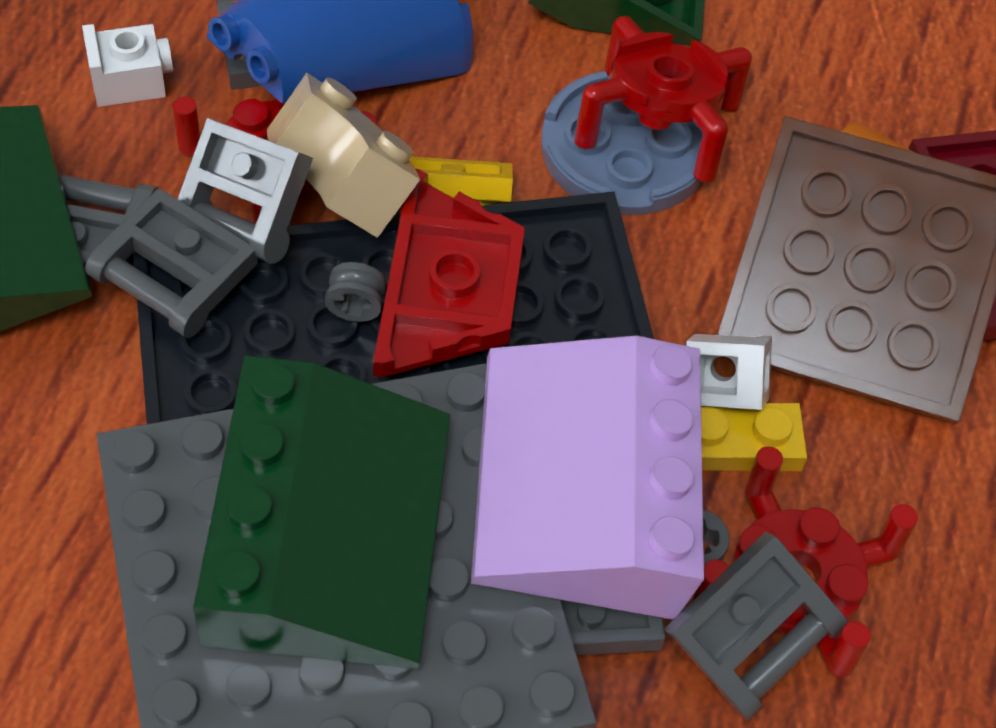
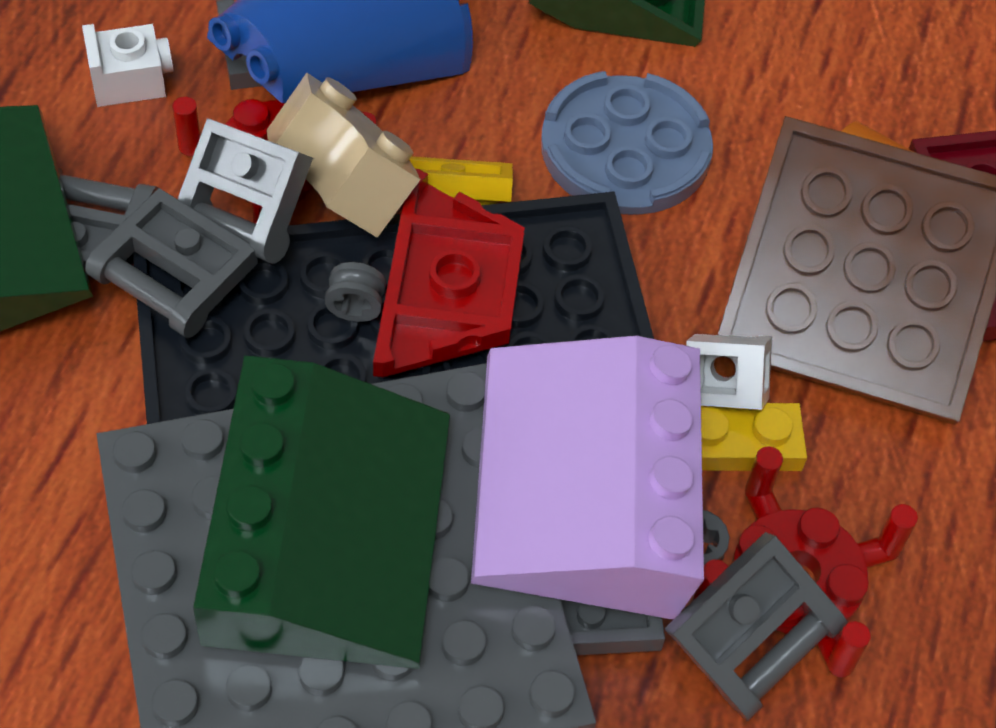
red plate [574,16,752,182] -> none

